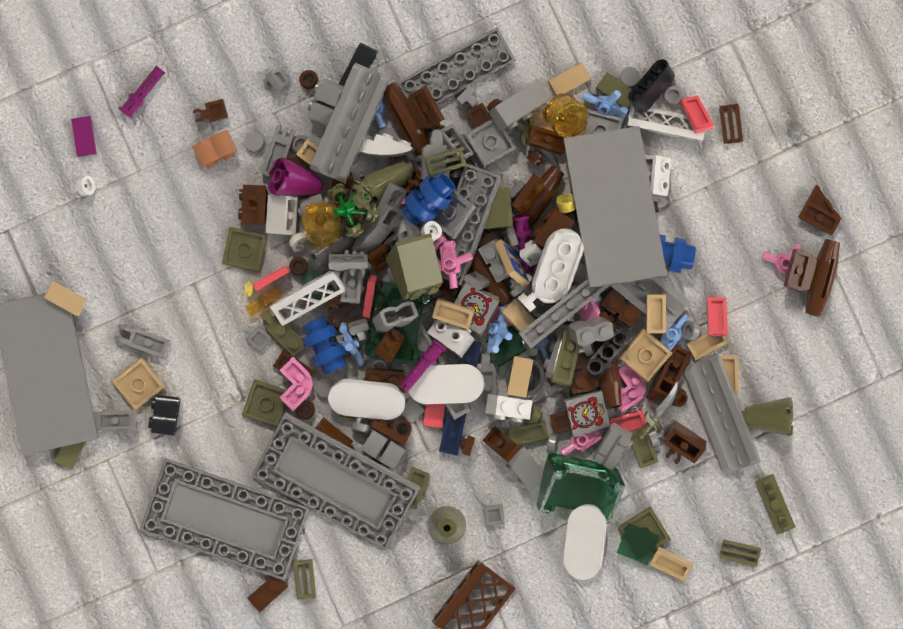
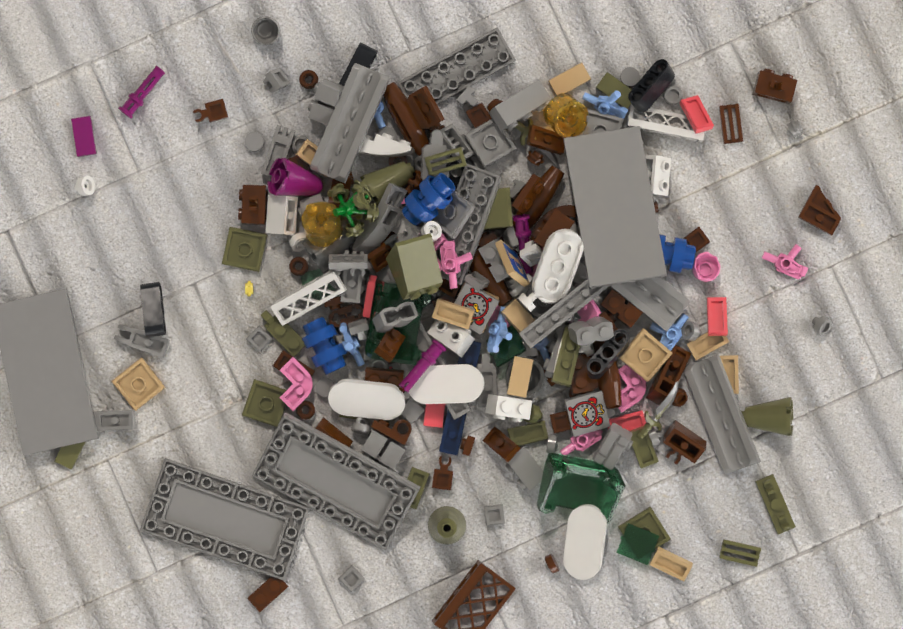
tan tile [44,281,88,317] -> none
black brick [148,394,181,436] -> none
nougat brick [192,130,237,169] -> none
clear yellow axle [246,286,283,316] -> none
coral tile [253,266,290,292] -> none
olive tile [293,559,316,600] -> none
light yellow beam [556,193,576,213] -> none
tan tile [646,295,666,333] -> none
reddish brown plate [783,239,840,317] -> none
none -> beam [140,282,166,337]
none -> light grey hair [251,16,281,45]
none -> light grey tile [338,565,365,592]
none -> reddish brown plate [432,456,453,490]
none -> reddish brown tile [545,554,560,574]
none -> reddish brown tile [683,227,710,252]
none -> bright pink hair [692,251,720,282]
none -> reddish brown brick [752,69,797,104]
none -> light grey tile [812,316,833,336]

